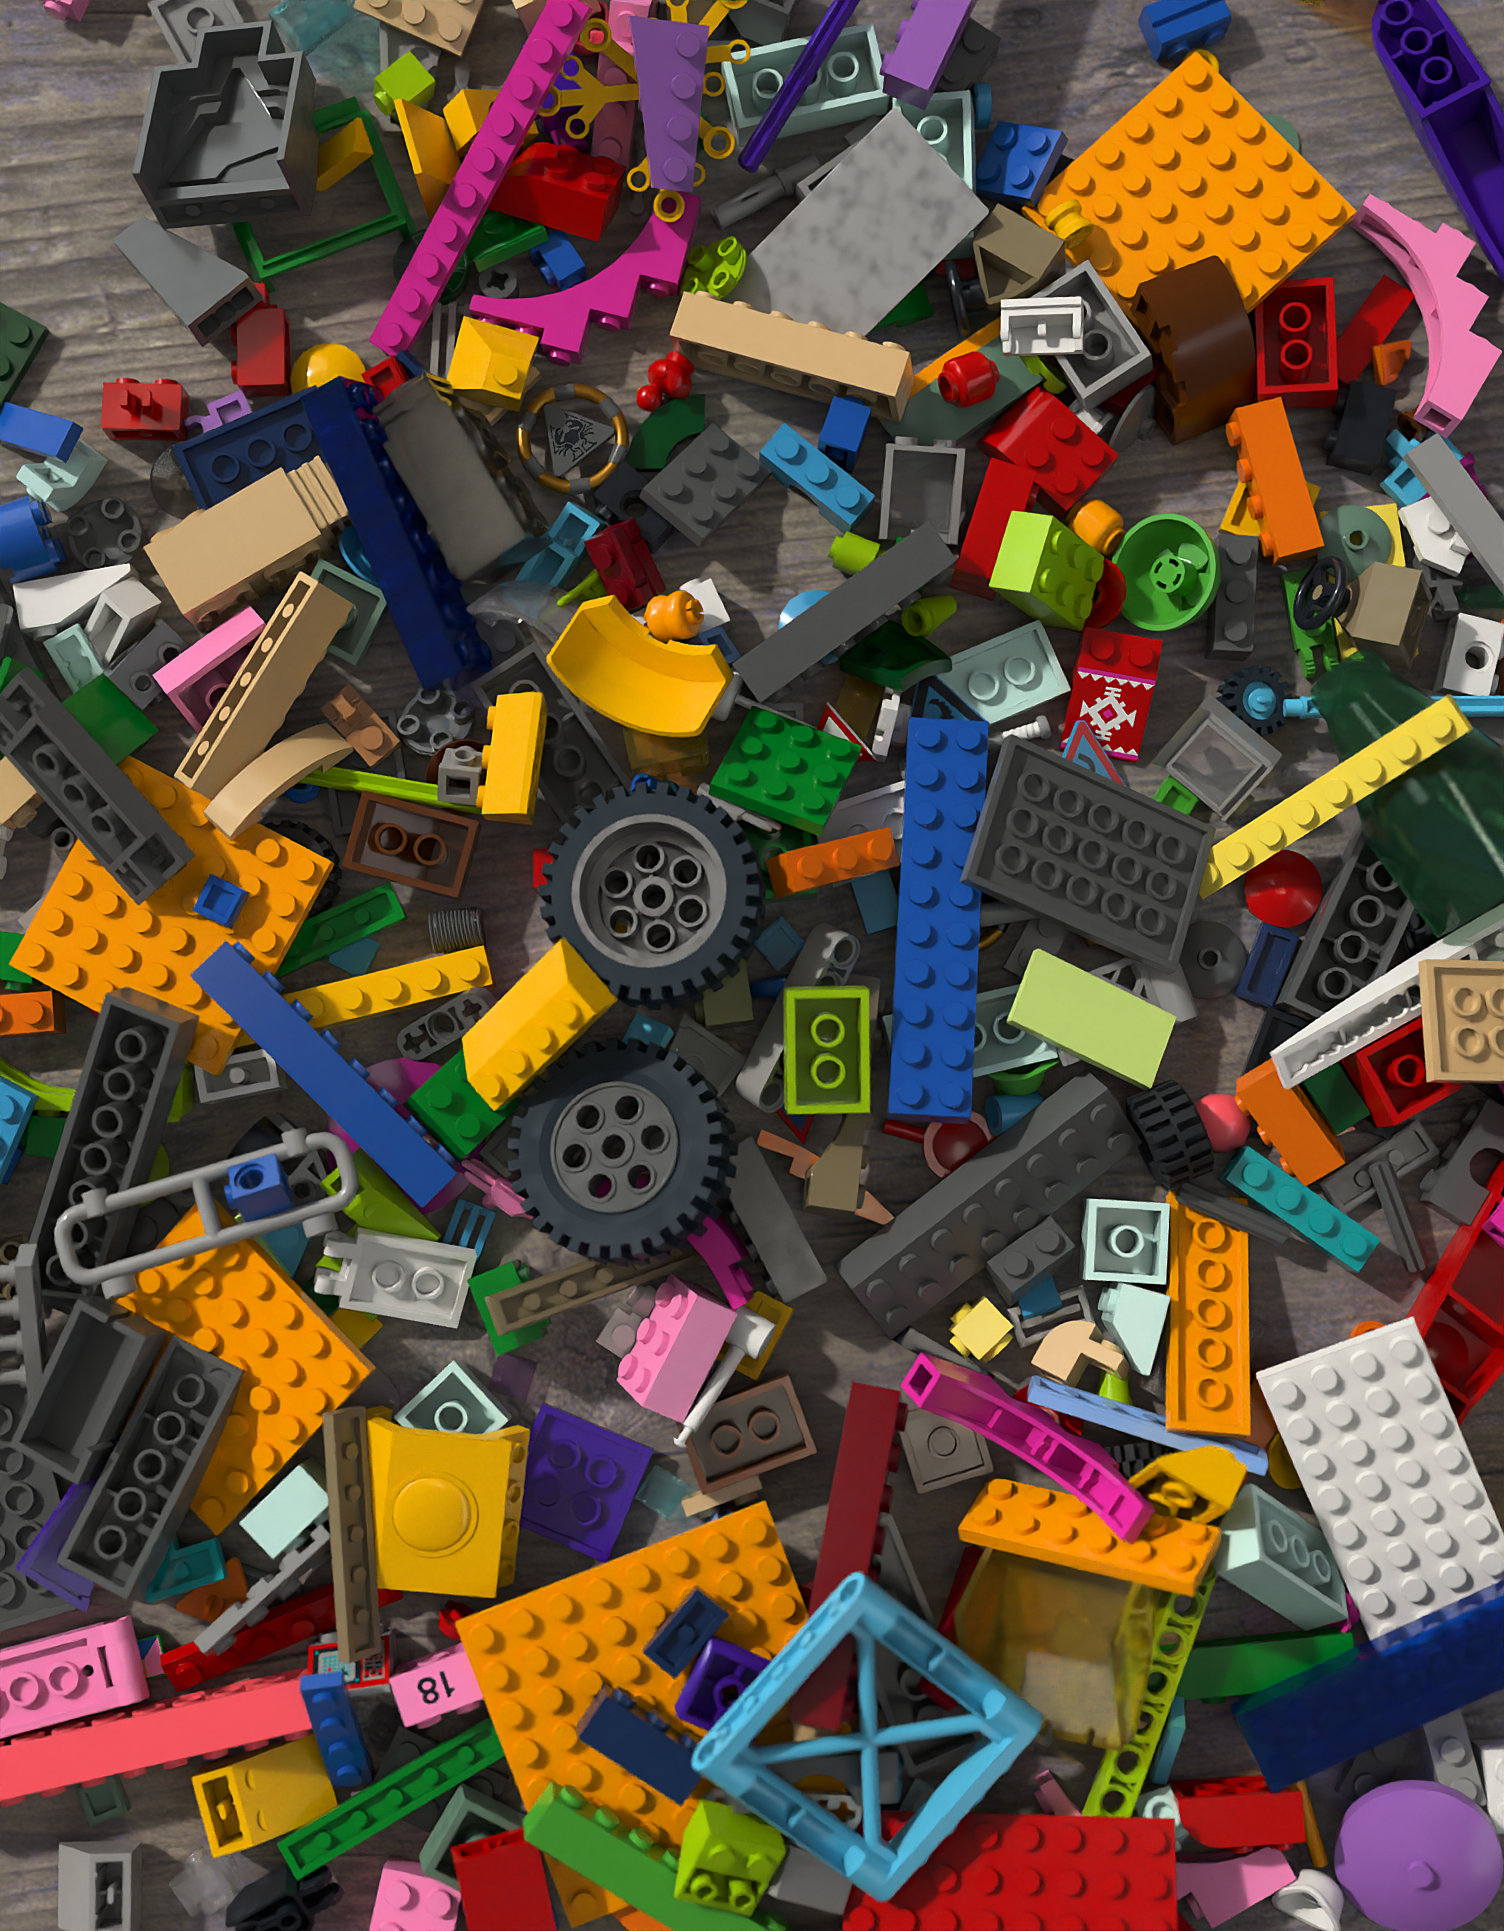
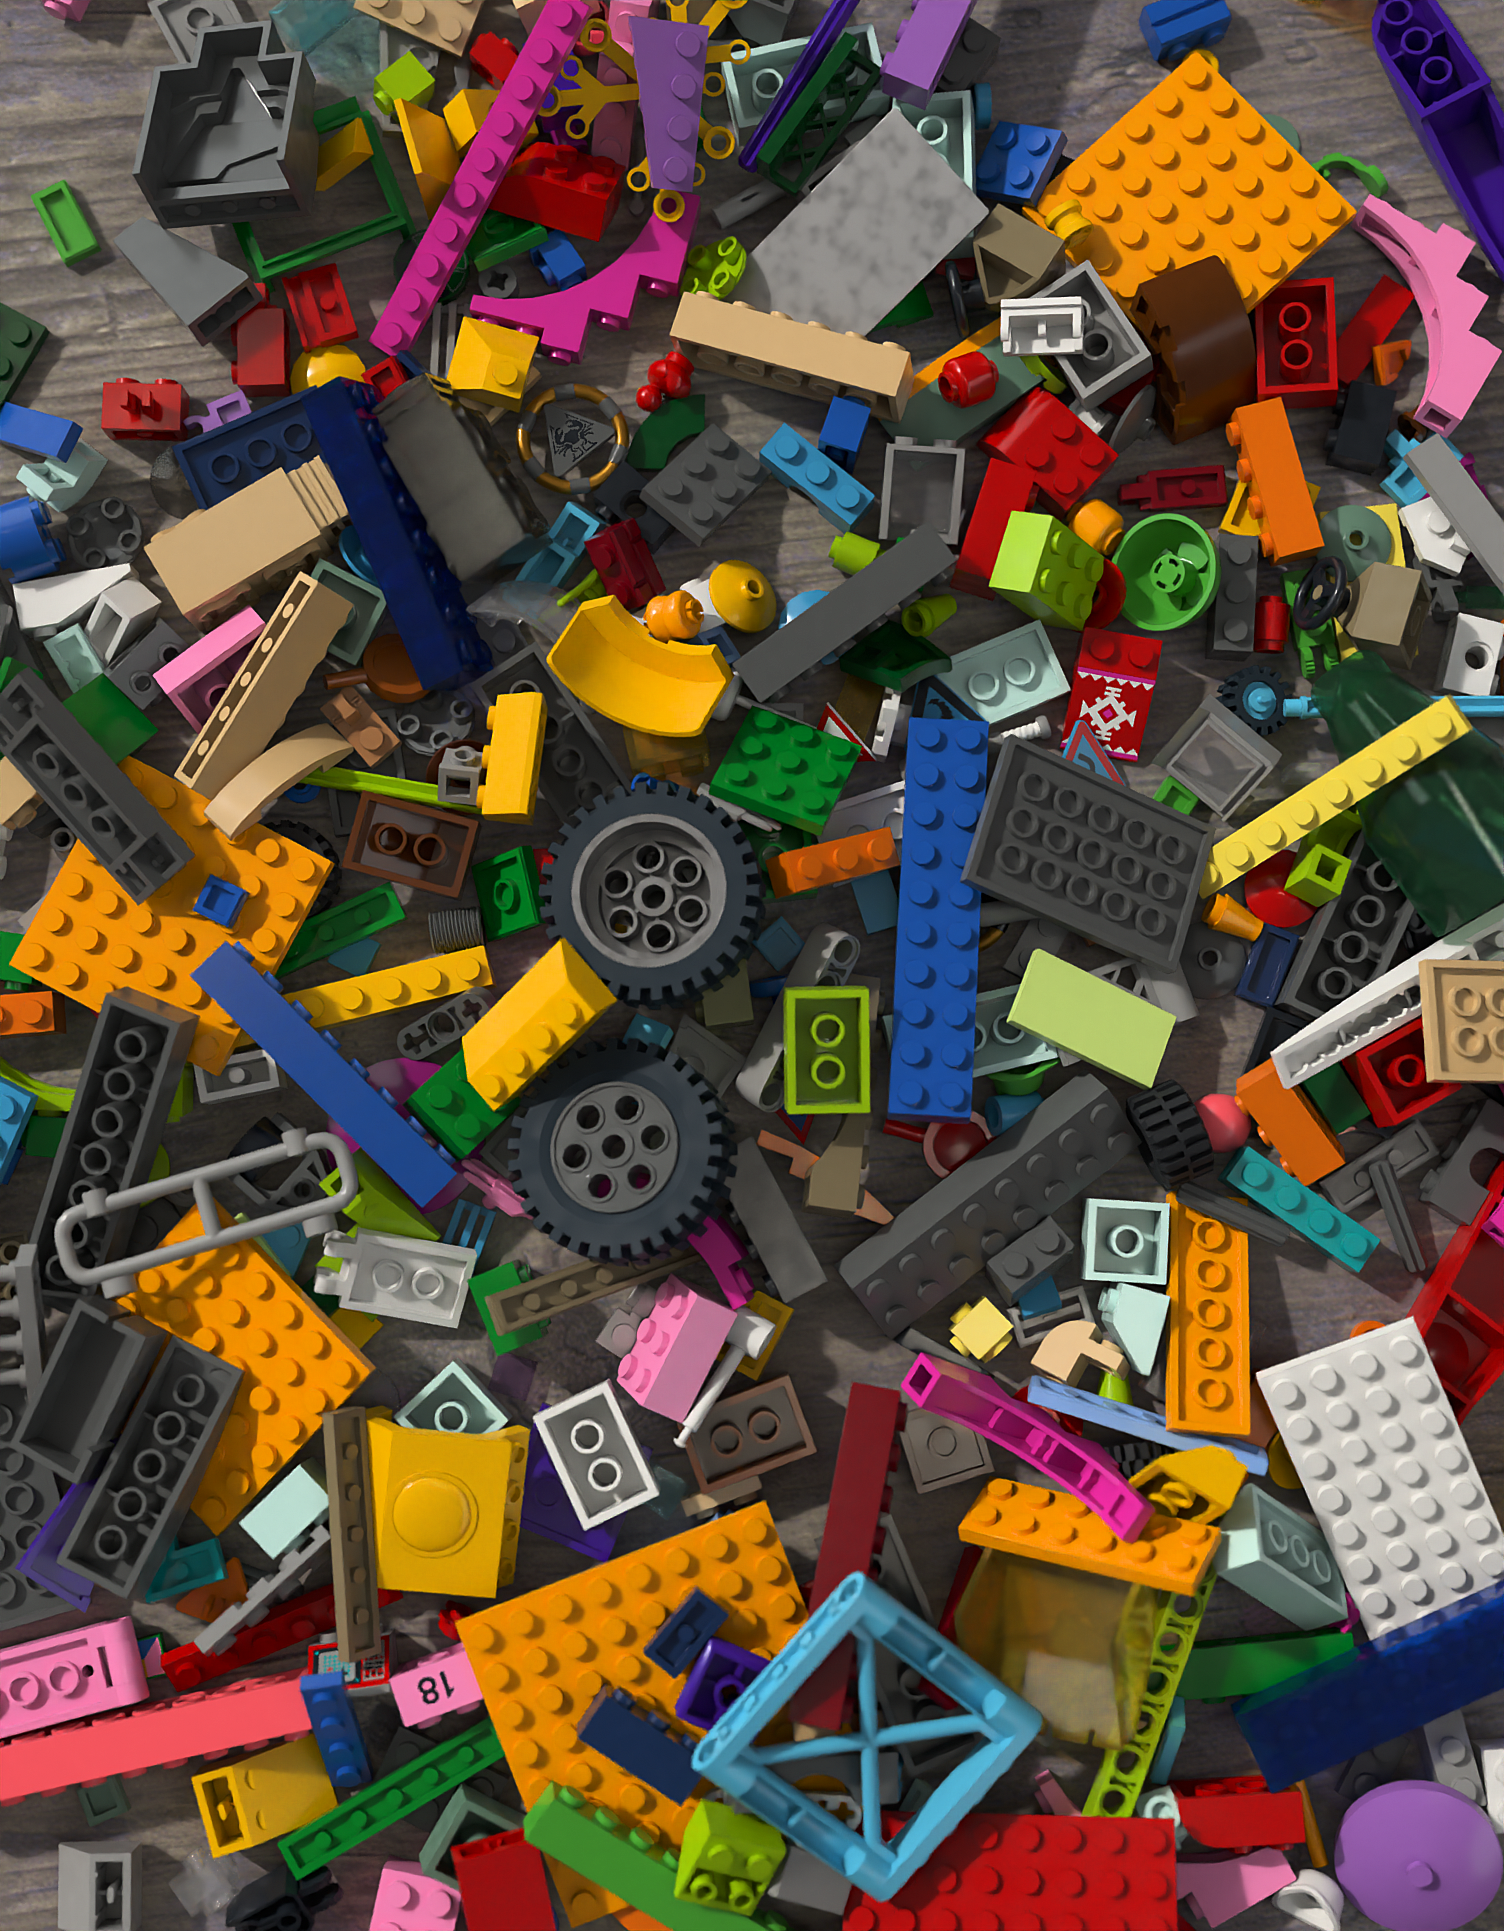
blue brick [225,1153,293,1223] -> none
none -> bright green tile [31,179,102,267]
none -> red plate [282,263,359,353]
none -> dark orange piece [323,634,437,703]
none -> red brick [469,31,519,90]
none -> green tile [471,845,546,942]
none -> white brick [533,1379,661,1531]
none -> yellow dish [709,560,777,633]
none -> dark green fence [756,31,882,198]
none -> dark red hinge [1116,465,1228,513]
none -> light orange cone [1201,893,1264,942]
none -> red brick [1253,595,1291,654]
none -> lime arch [1284,792,1376,907]
none -> bright green piece [1311,152,1389,198]

